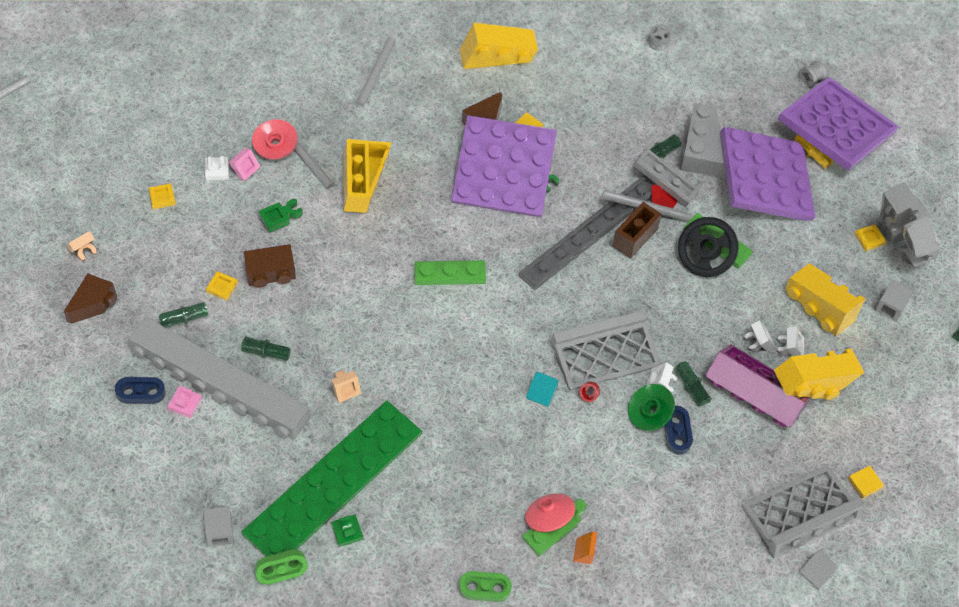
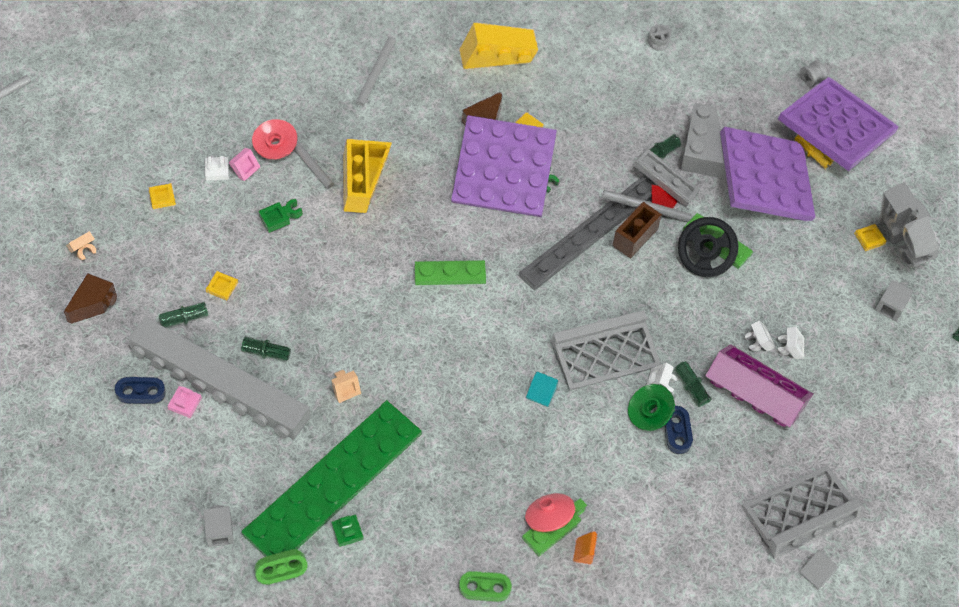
reddish brown brick [243,244,296,287] -> none
red hinge [579,381,600,402] -> none
yellow wedge [774,348,865,400] -> none
yellow wedge [785,263,866,337] -> none
yellow tile [848,465,884,499] -> none

